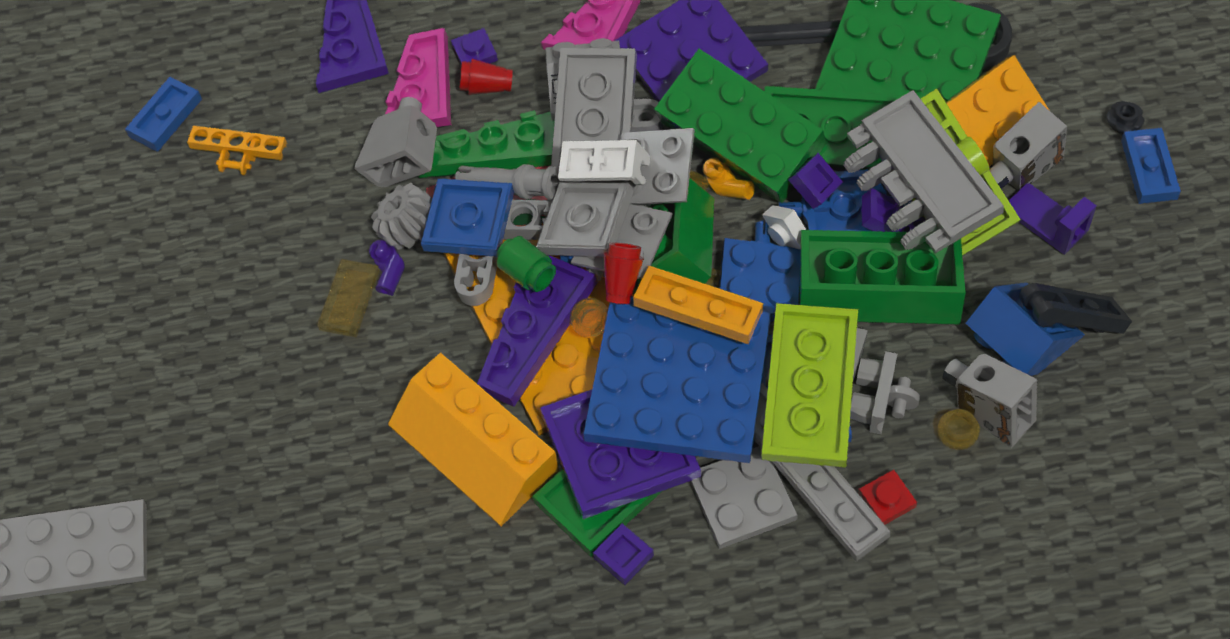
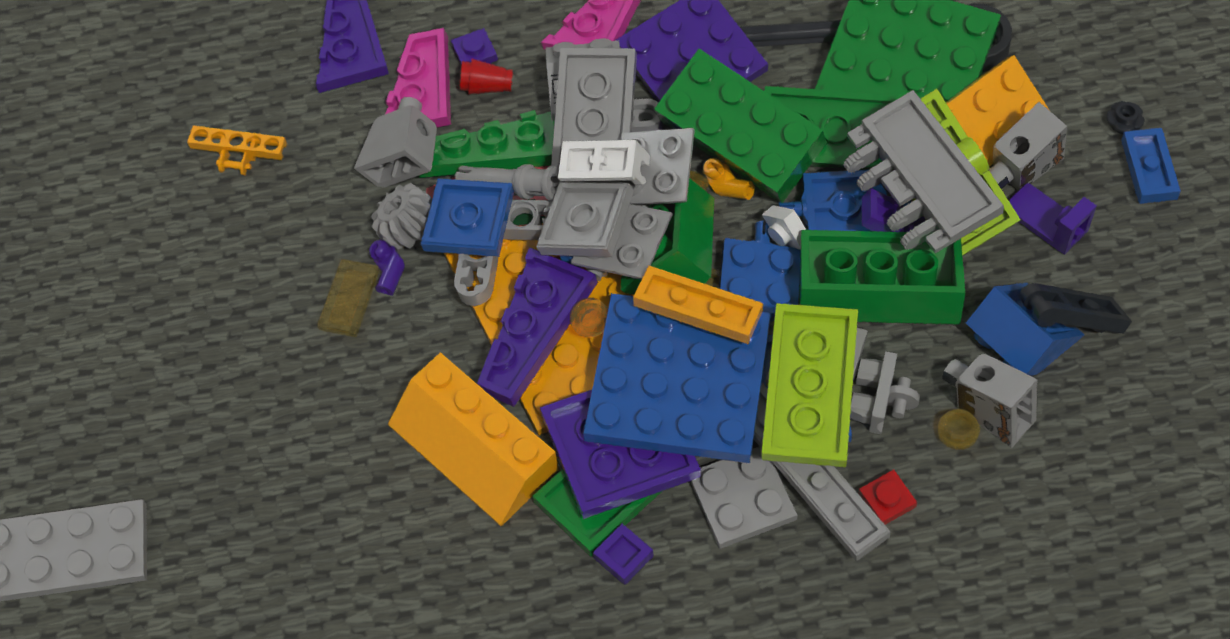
blue plate [125,77,202,152] -> none
green brick [497,236,556,292] -> none
red cone [604,242,644,304] -> none
dark purple plate [788,153,843,209] -> none

